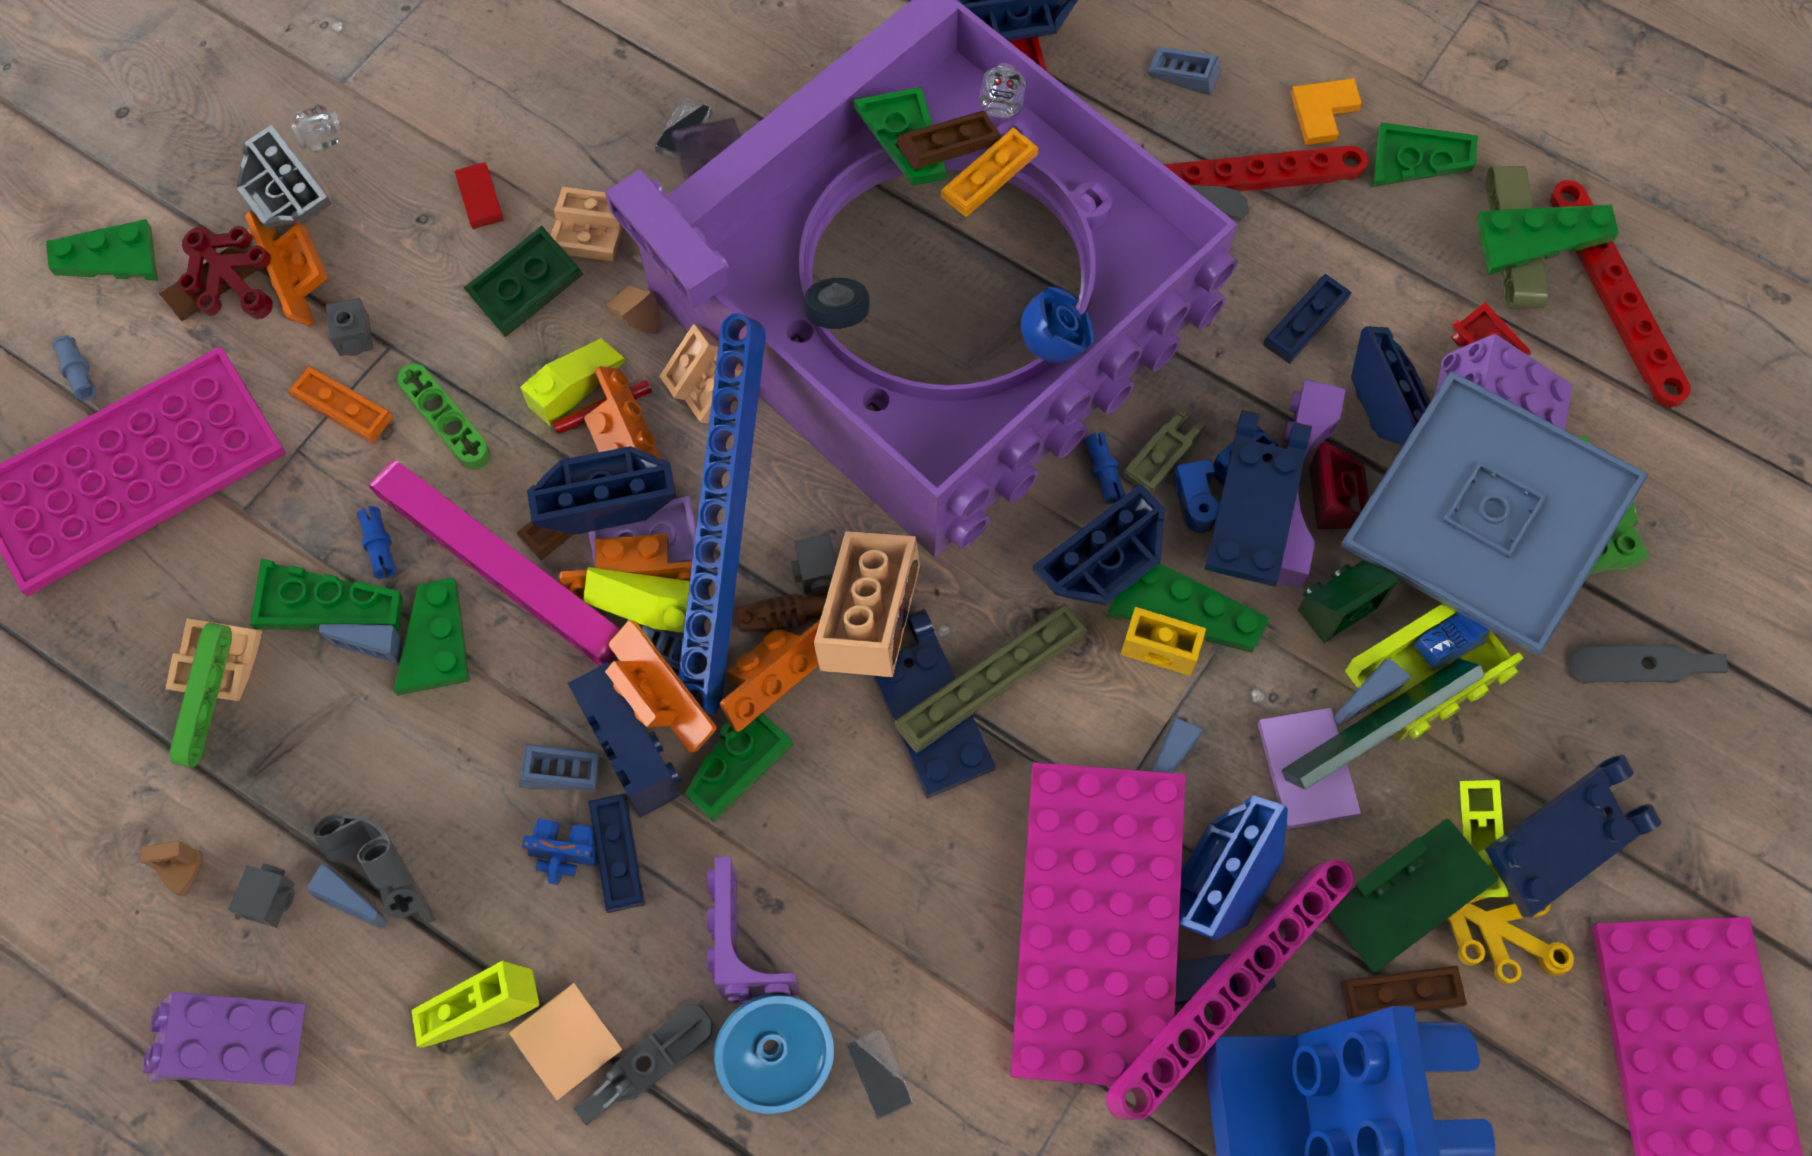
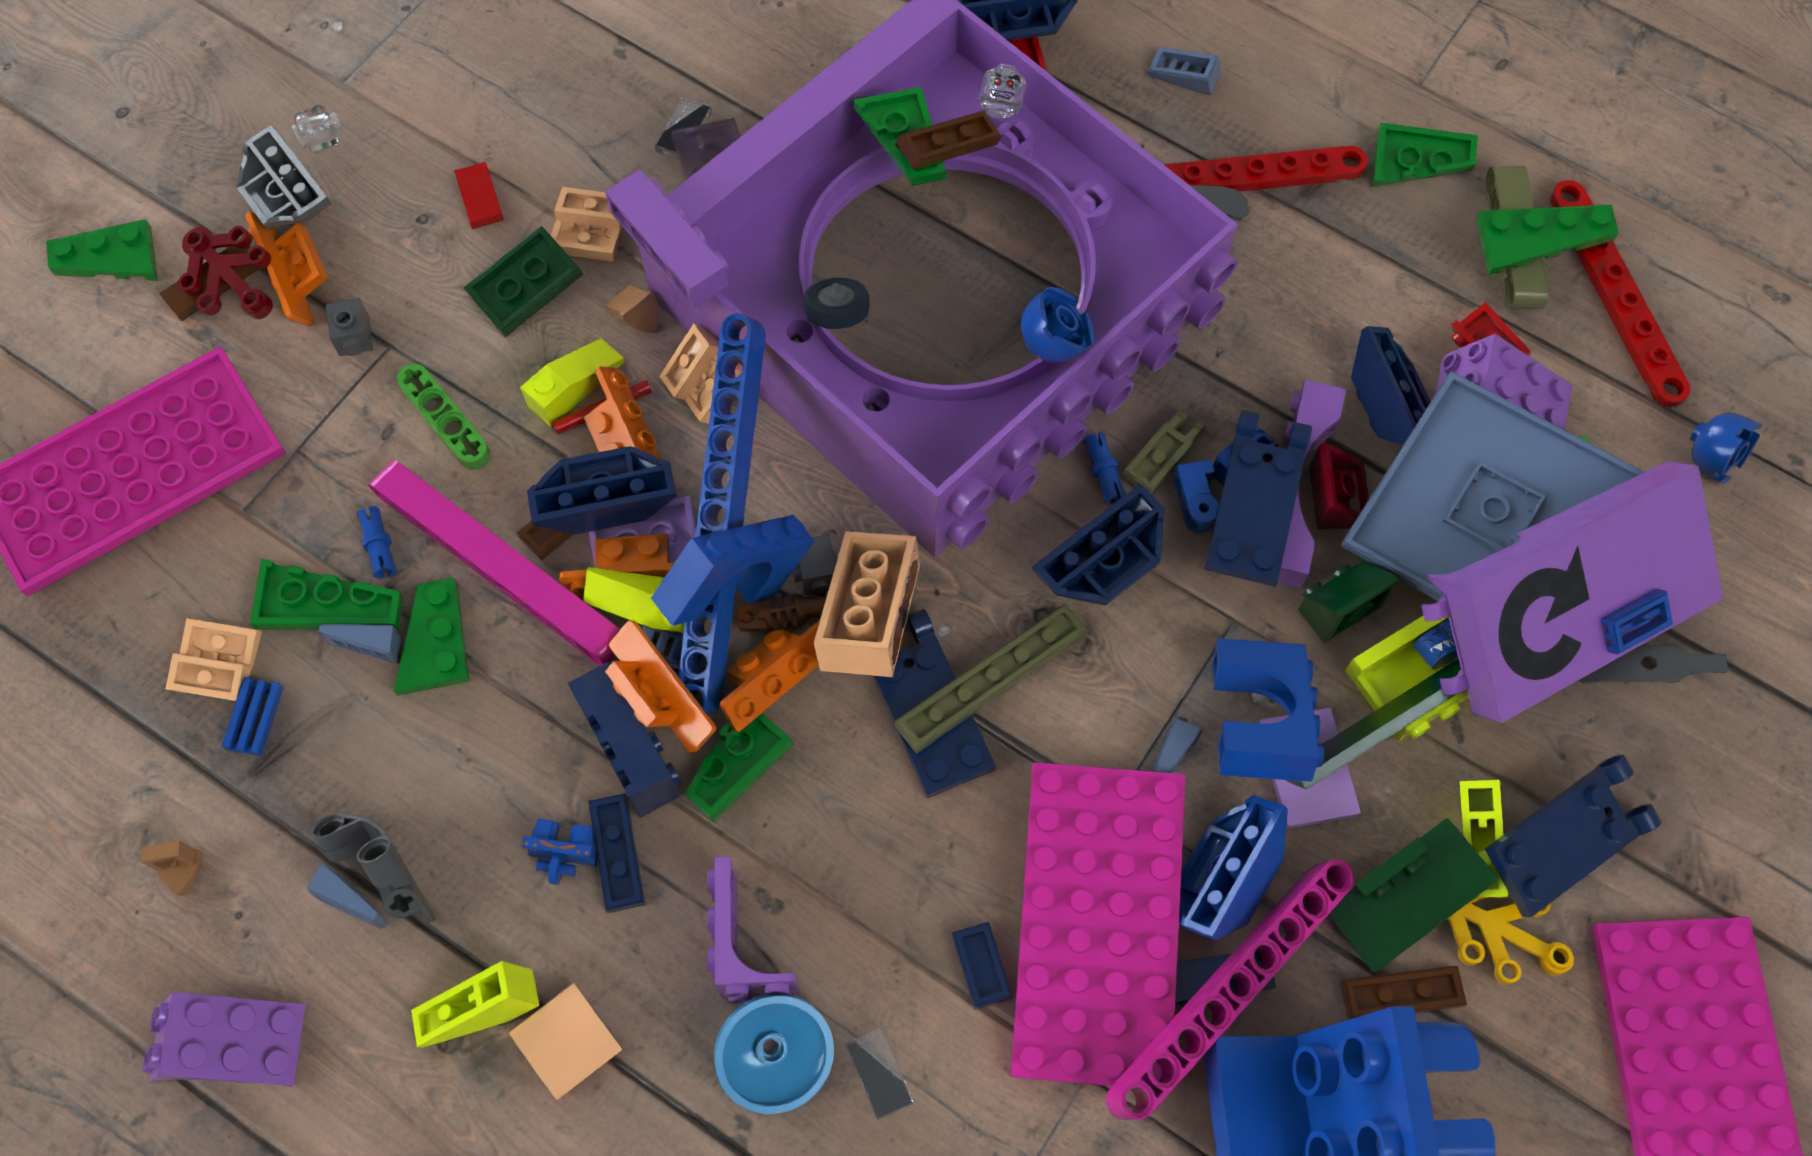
sand blue pin [52,335,97,401] -> none
bright green beam [170,623,232,768] -> none
dark grey brick [228,863,295,928] -> none
orange tile [288,366,394,443] -> none
sand blue slope [519,744,600,791] -> none
dark grey piece [574,1005,713,1125] -> none
light orange tile [941,127,1039,217] -> none
green wing [1107,564,1270,653] -> none
yellow brick [1120,607,1206,676] -> none
dark blue tile [1263,274,1352,364] -> none
light orange tile [1290,78,1362,145] -> none
sand blue slope [1334,658,1410,725] -> none
none -> blue tile [222,677,284,756]
none -> blue arch [651,515,815,626]
none -> dark blue tile [952,922,1012,1010]
none -> blue arch [1212,638,1324,782]
none -> medium lavender piece [1421,461,1724,723]
none -> blue tile [1601,589,1673,655]
none -> blue cylinder [1690,413,1762,485]

